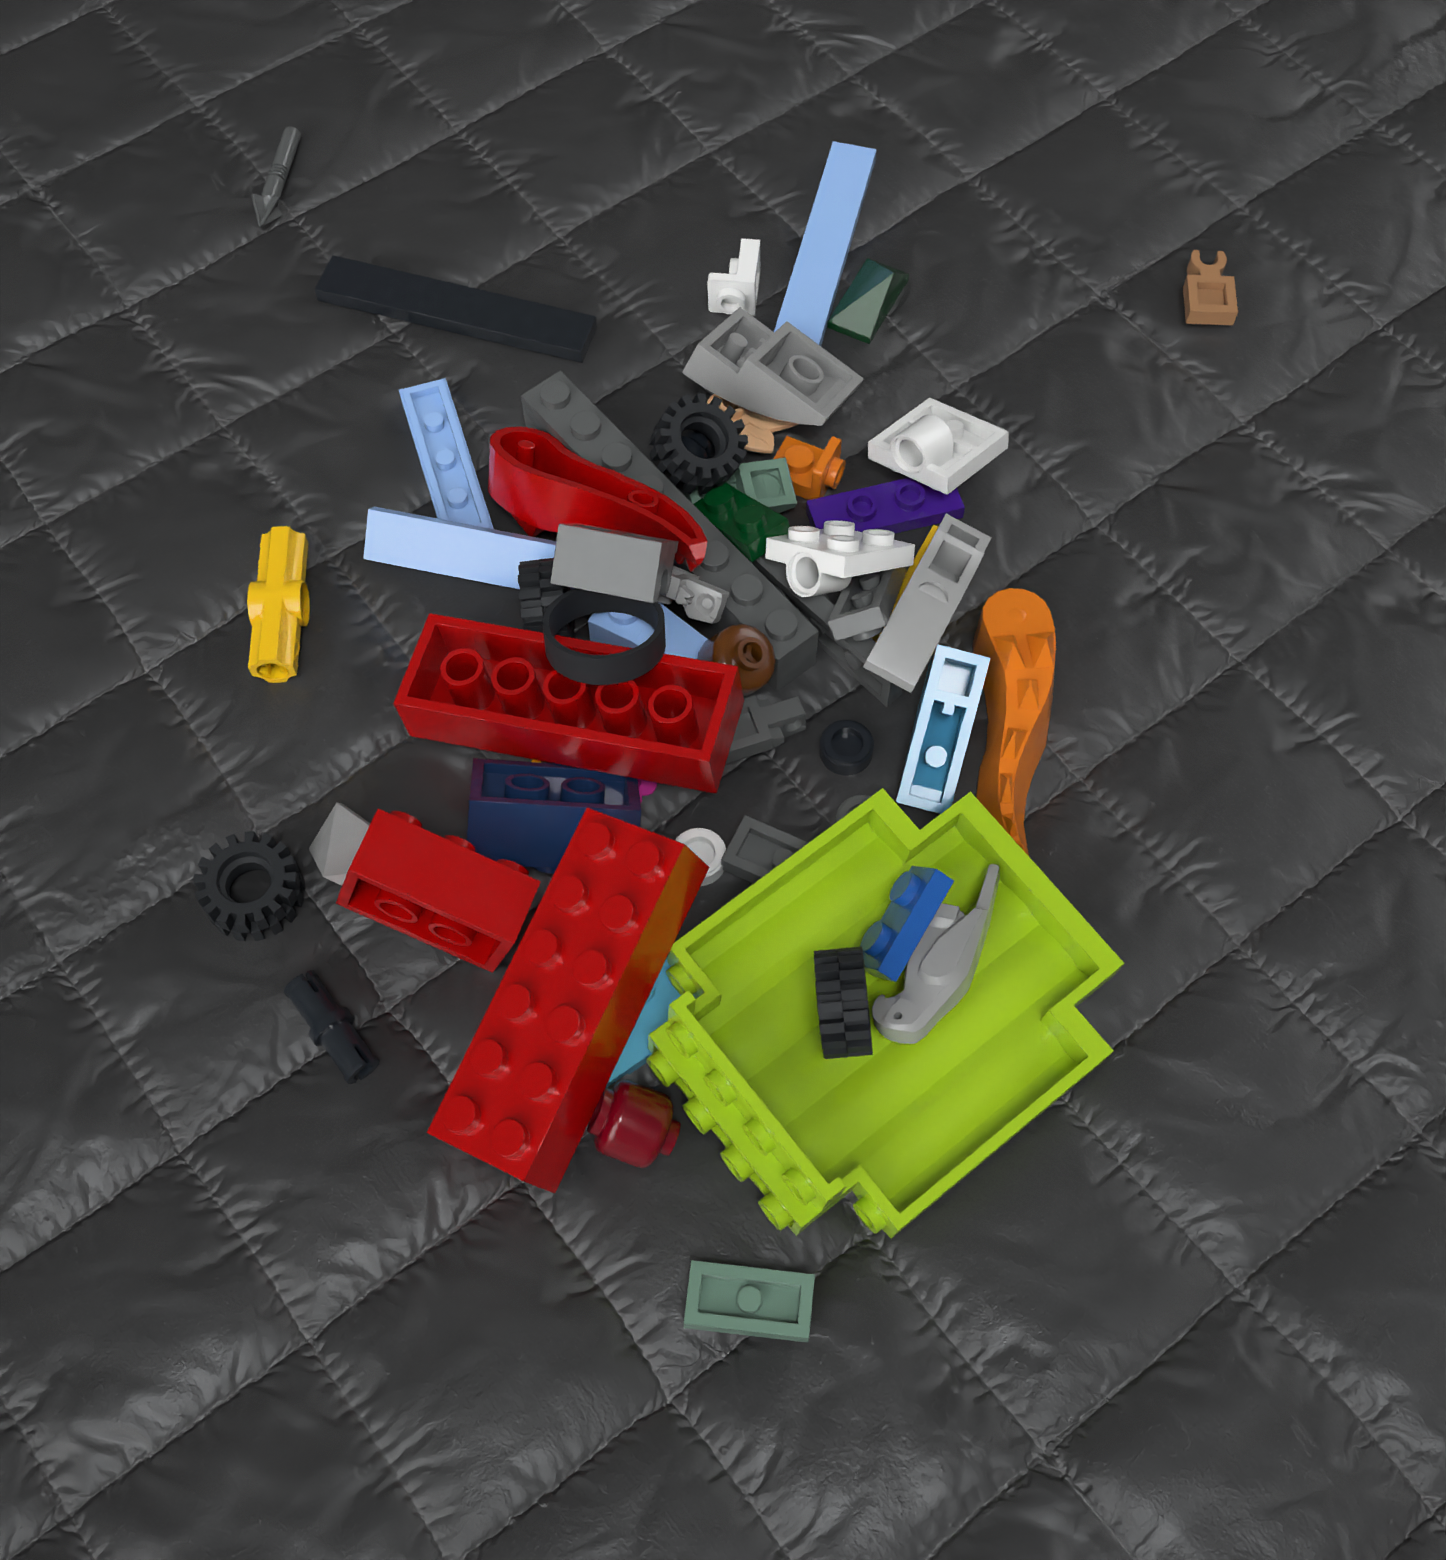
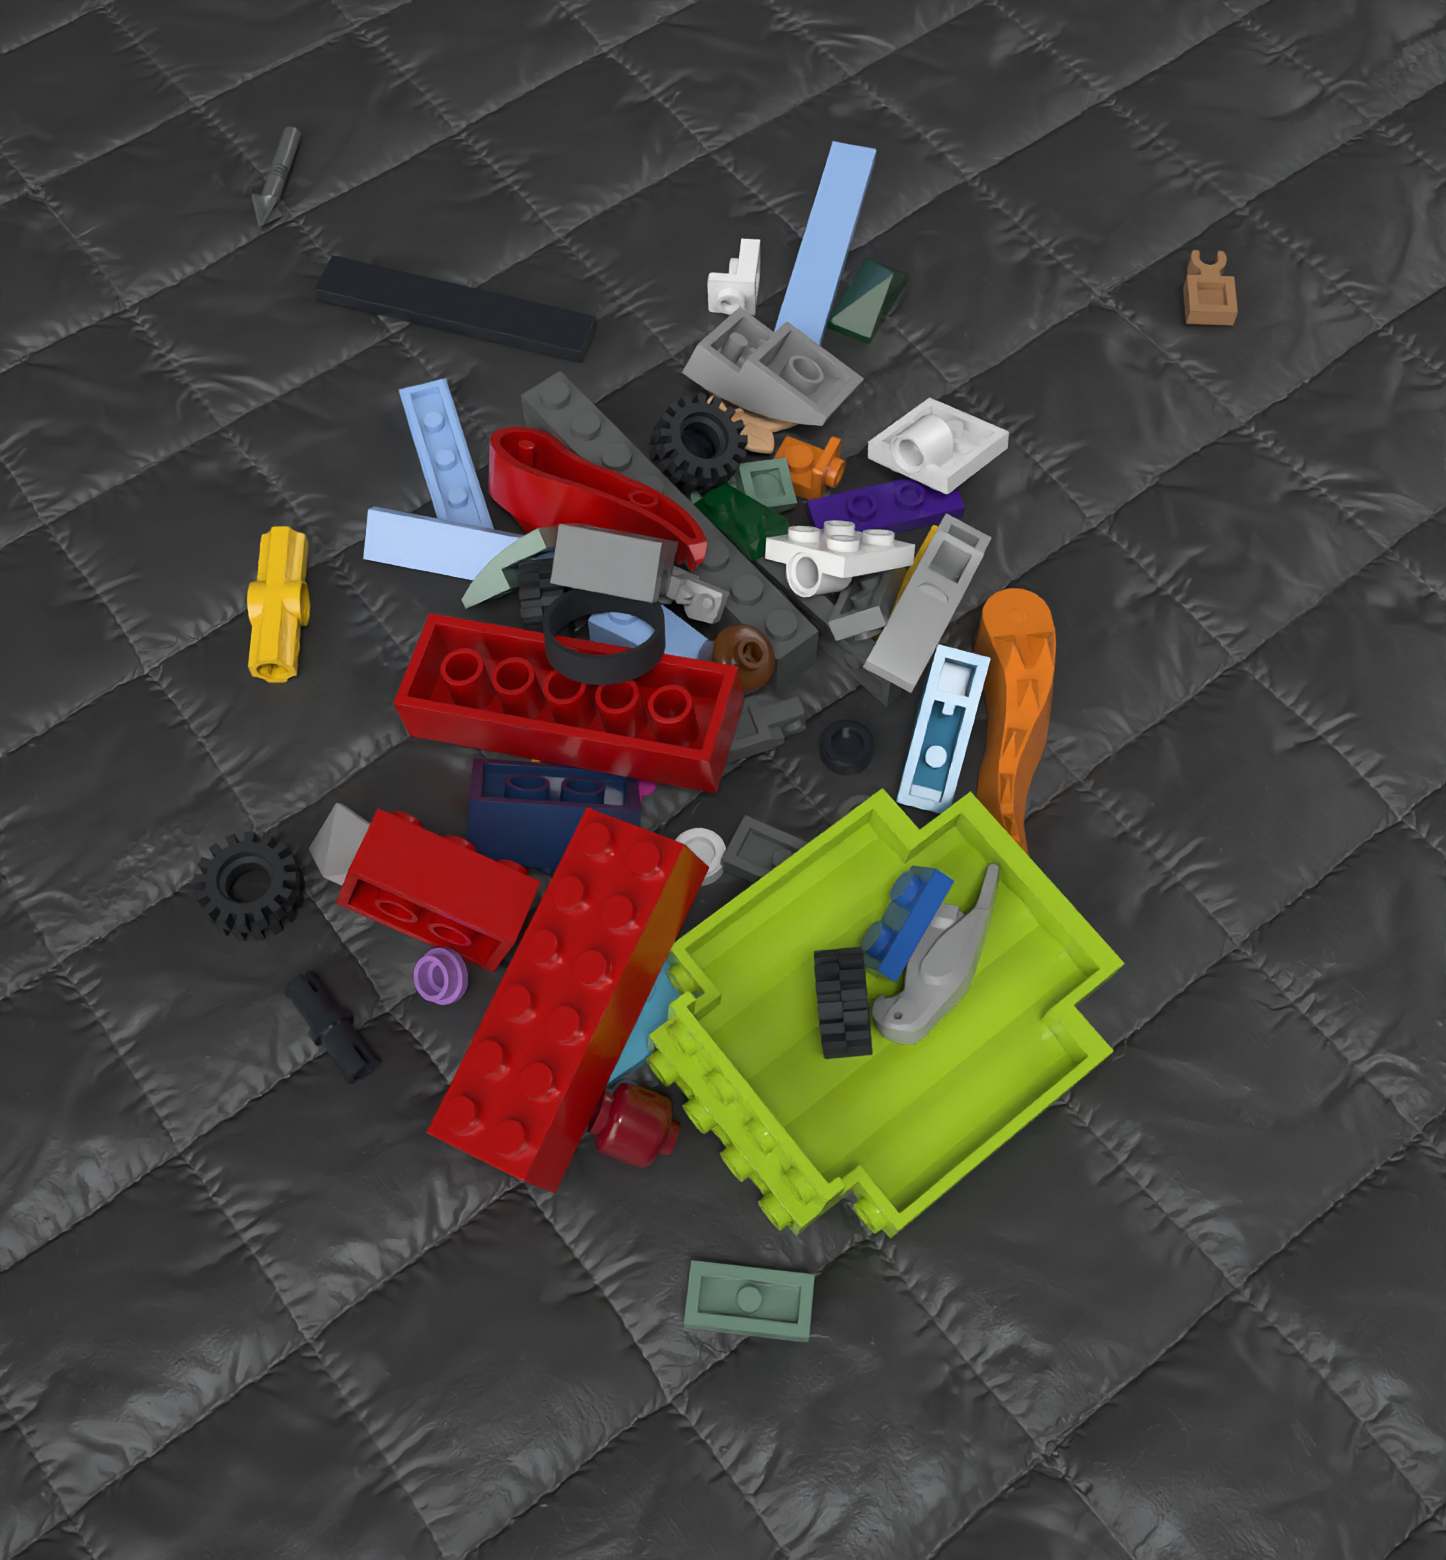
none -> medium lavender plate [414,947,468,1005]
none -> slope [461,526,558,609]

